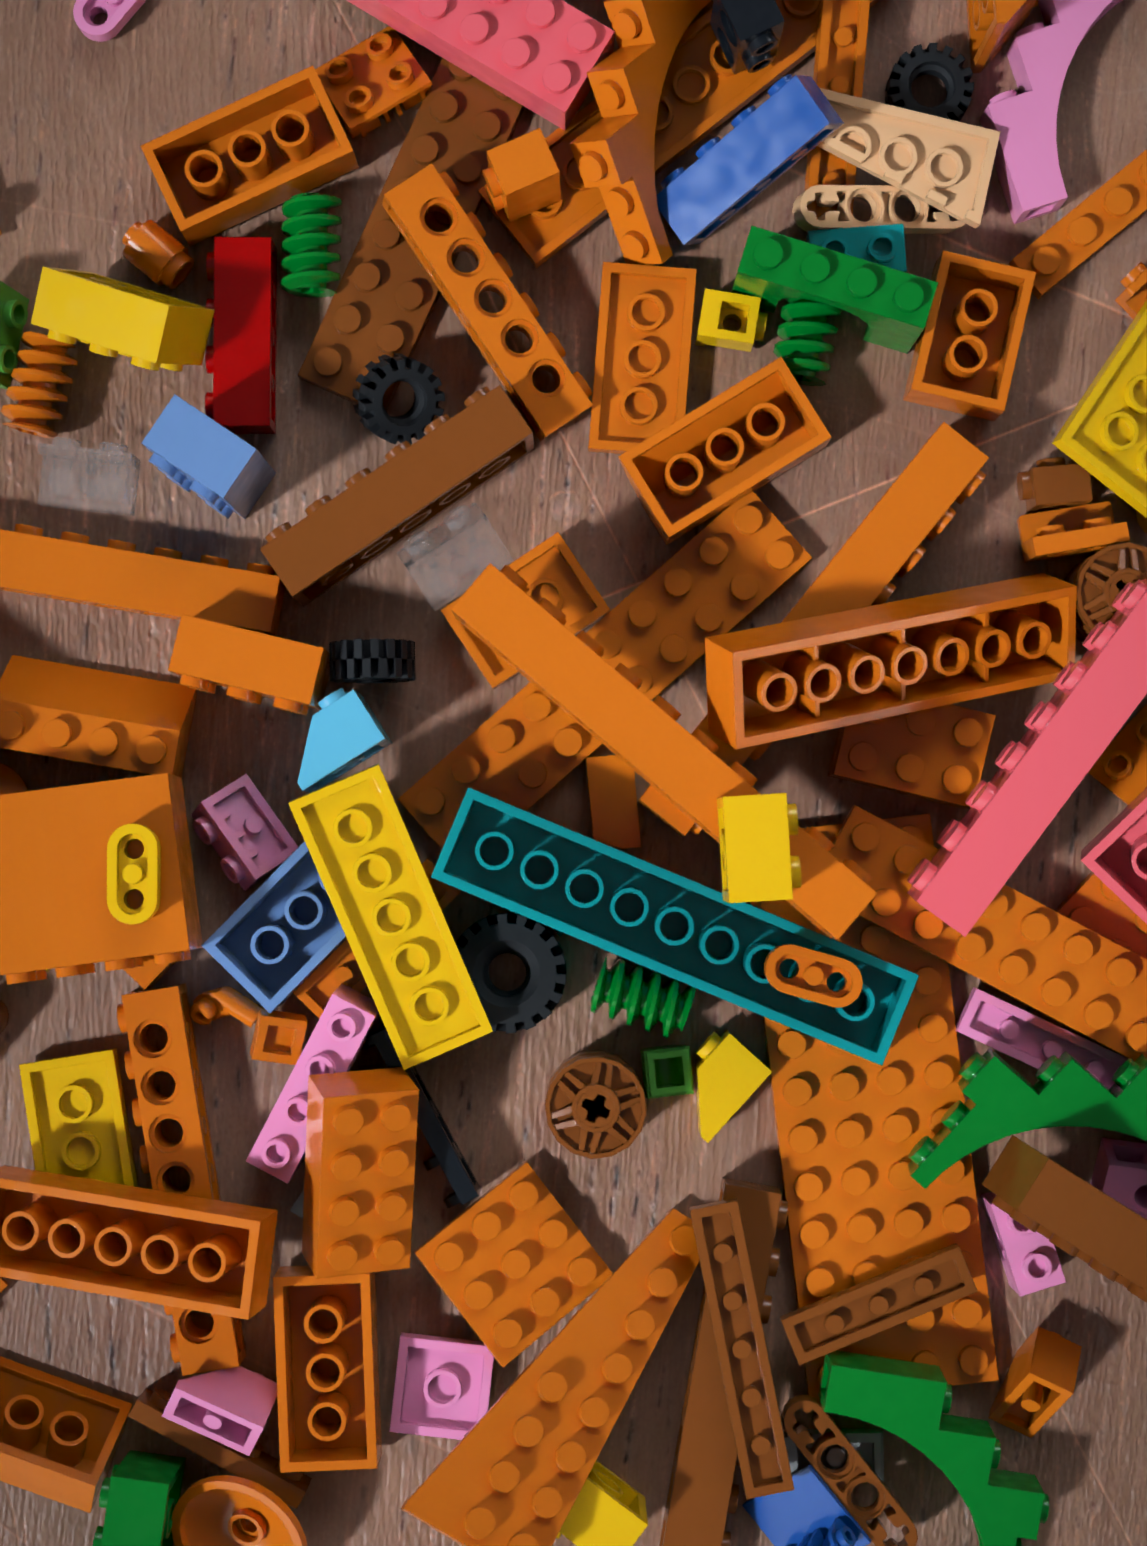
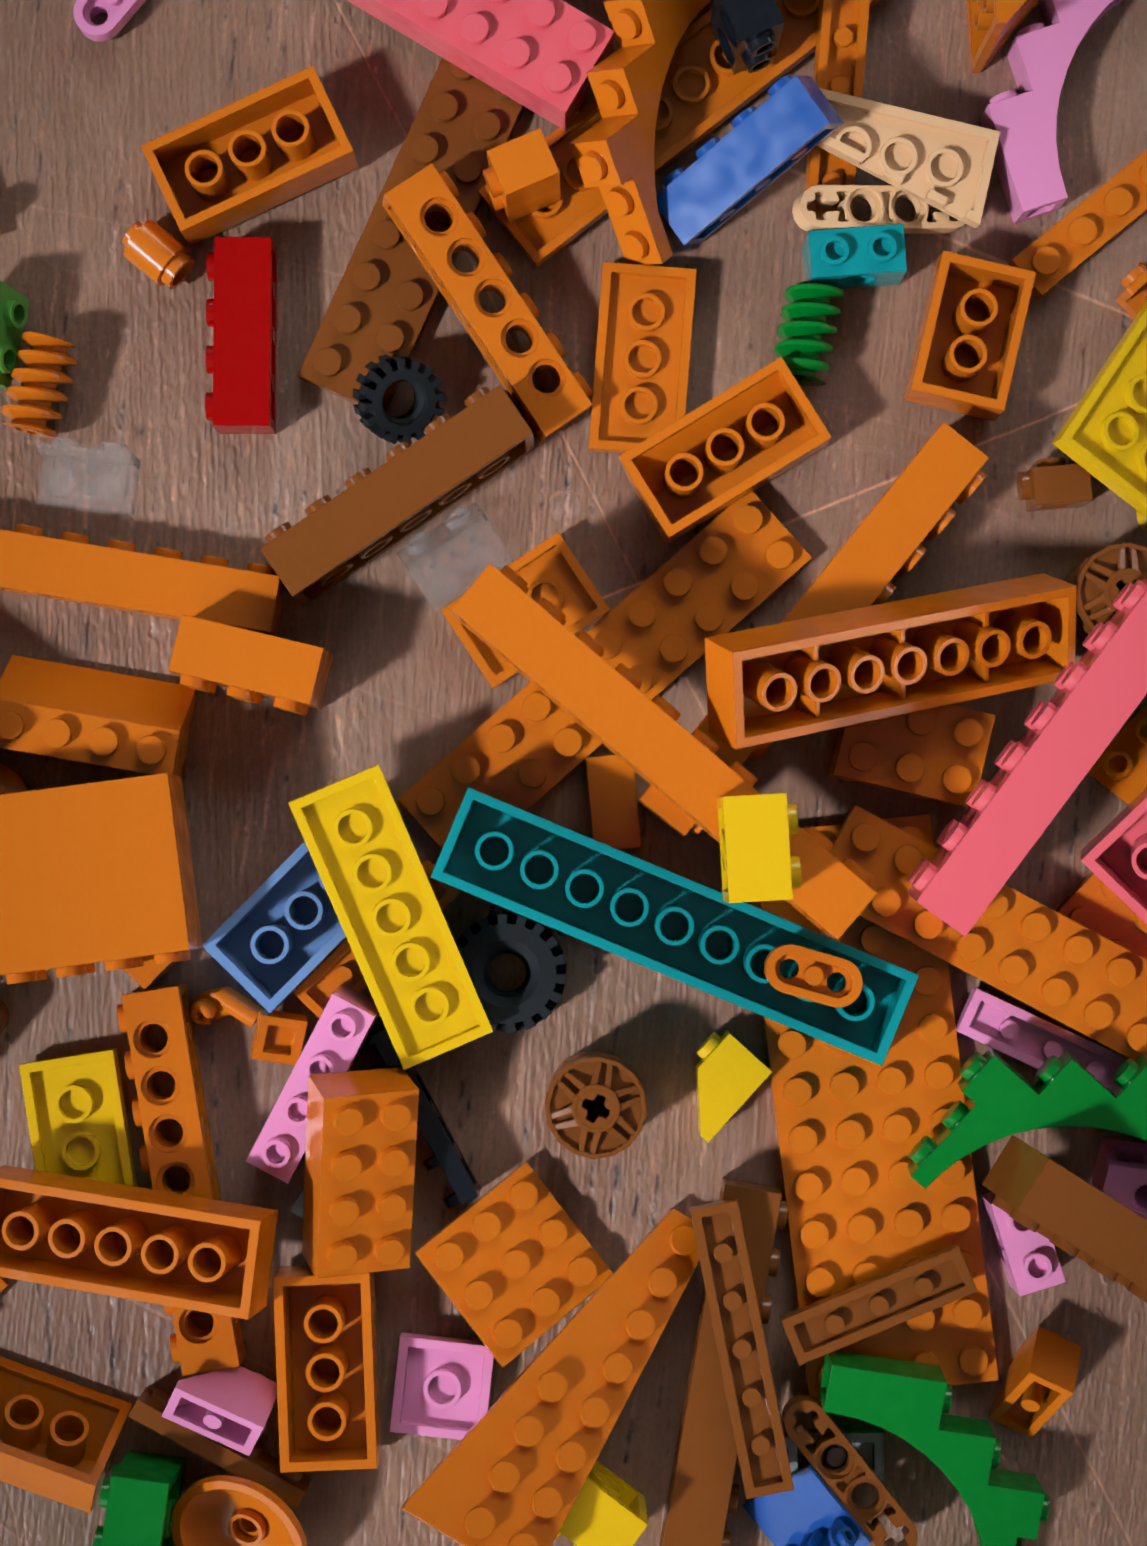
yellow brick [31,266,214,372] -> none
yellow plate [107,824,161,924] -> none
medium blue brick [142,394,276,519] -> none
bright pink bracket [191,773,298,891] -> none
green piece [280,193,342,298] -> none
medium azure slope [297,688,392,792] -> none
orange hinge [315,26,433,139] -> none
black tyre [329,638,416,684] -> none
green piece [591,955,696,1038] -> none
bright green brick [640,1045,694,1099] -> none
yellow brick [695,288,767,352] -> none
green arch [731,226,938,354] -> none
black tyre [885,43,974,122] -> none
orange bracket [1017,501,1130,563] -> none

